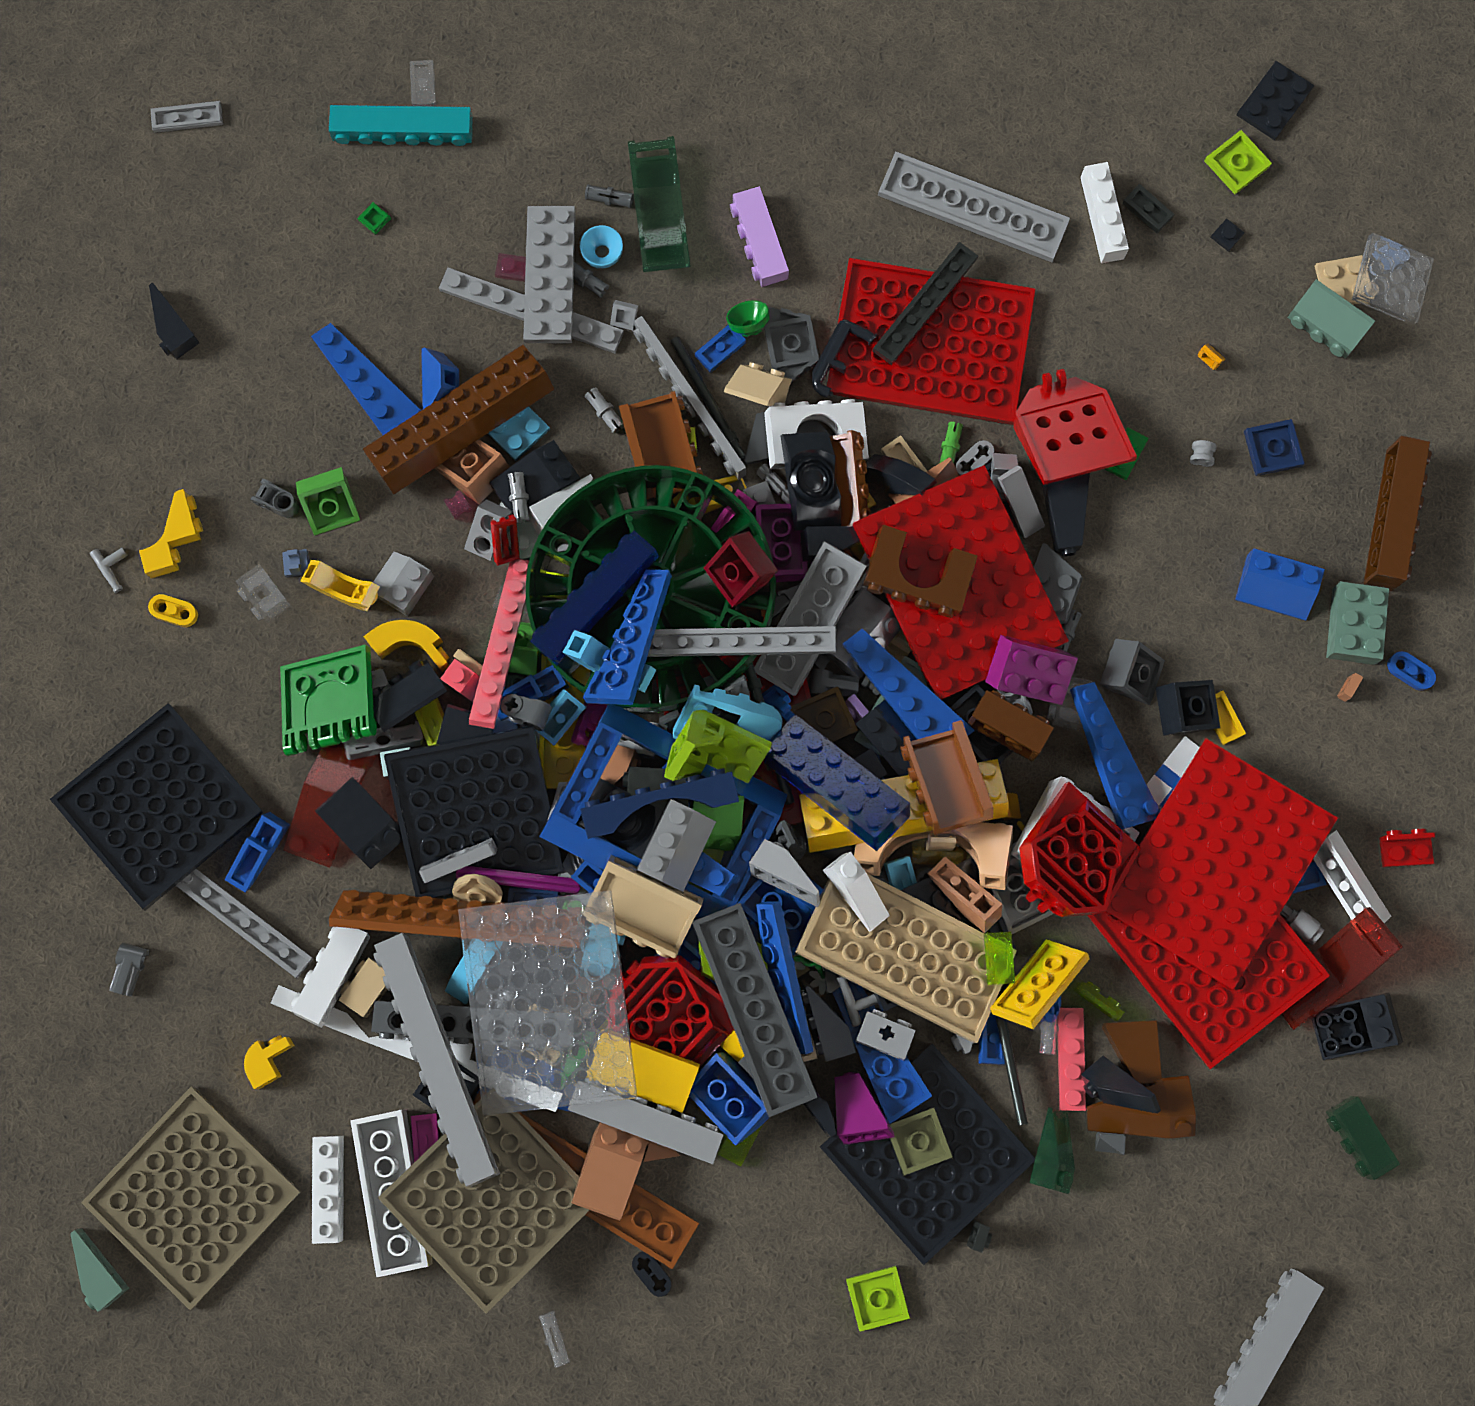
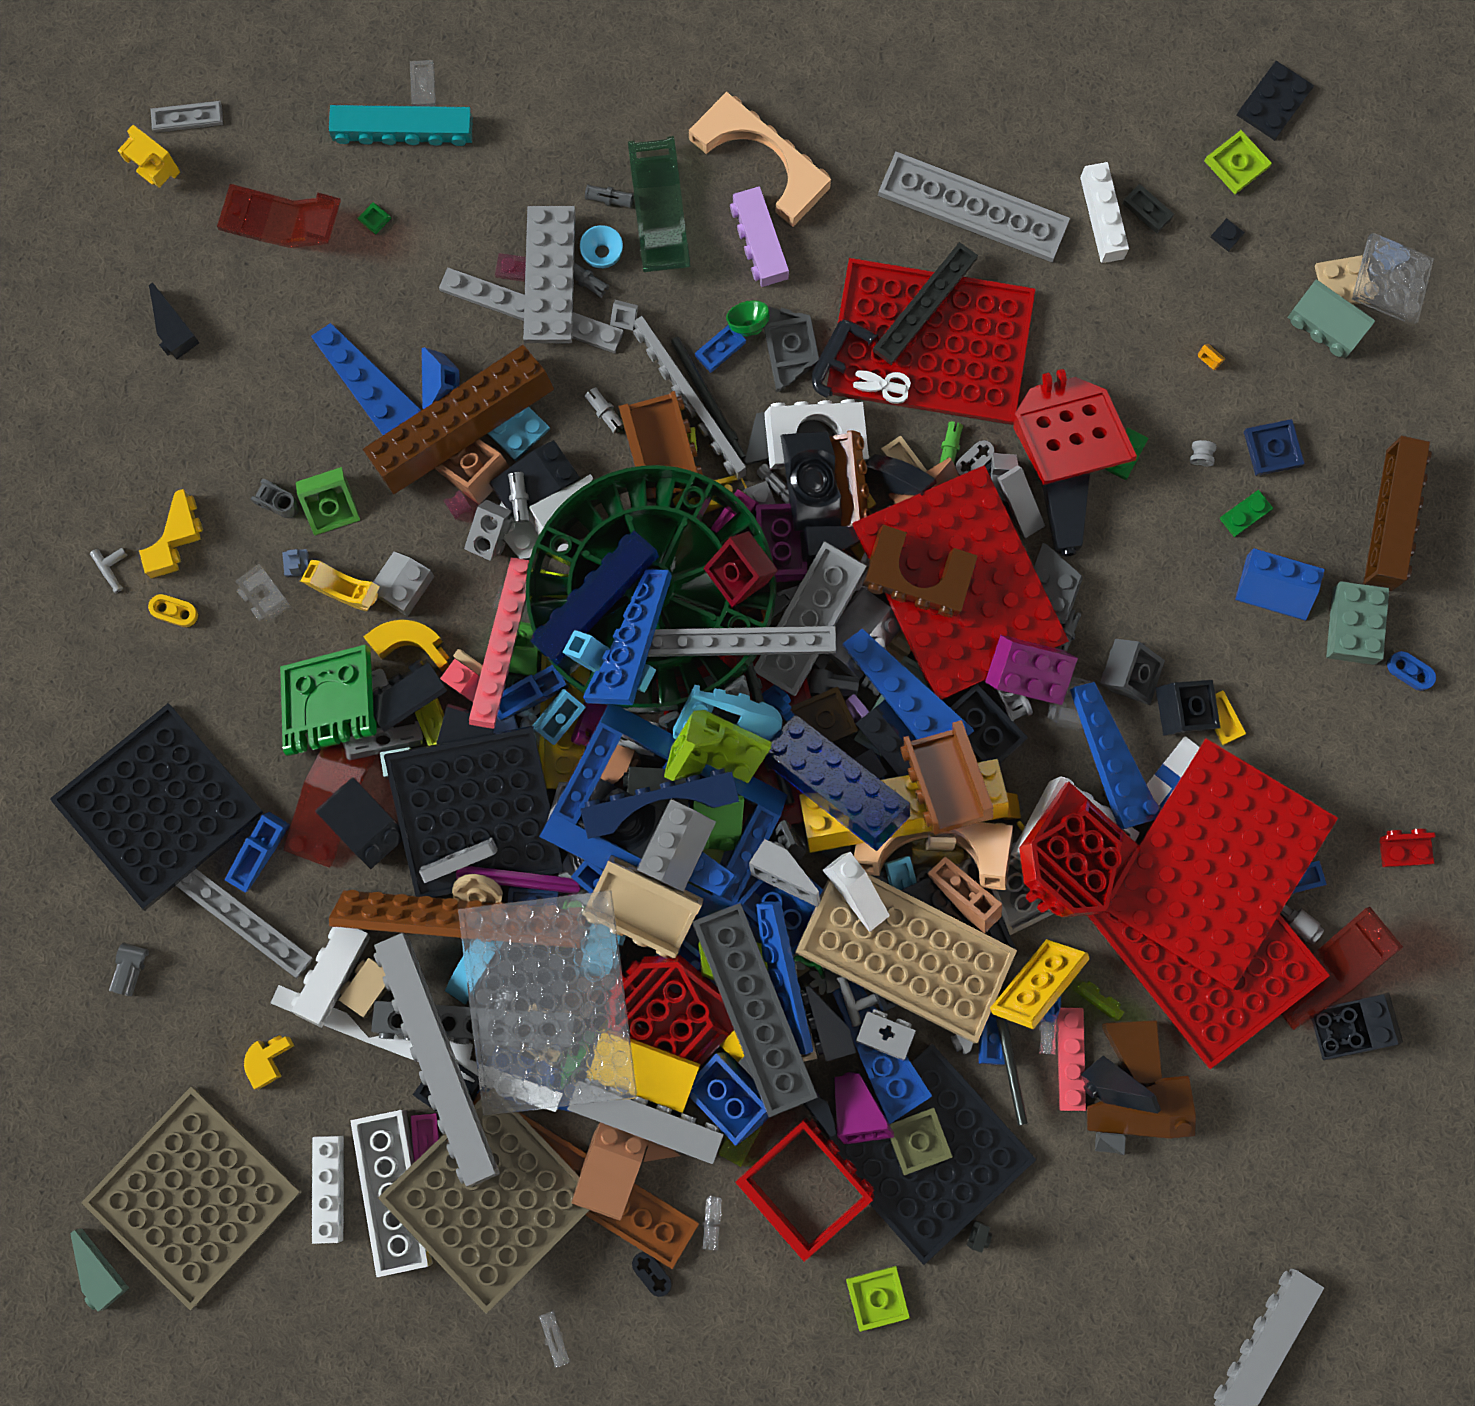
red tile [490,514,520,566] -> none
dark grey piece [500,694,552,731] -> none
tan slope [724,362,792,406] -> none
reddish brown brick [967,690,1054,762] -> none
clear neon green plate [984,932,1015,985] -> none
clear green slope [1030,1107,1075,1194] -> none
white brick [1313,830,1392,935] -> none
clear green brick [1326,1096,1400,1180] -> none
nougat tile [1337,673,1363,702] -> none
none -> yellow panel [118,125,180,188]
none -> clear red windscreen [217,184,341,248]
none -> light nougat arch [689,92,831,227]
none -> clear axle [702,1197,723,1250]
none -> red window [735,1117,875,1262]
none -> white piece [853,371,911,404]
none -> green plate [1219,489,1273,537]

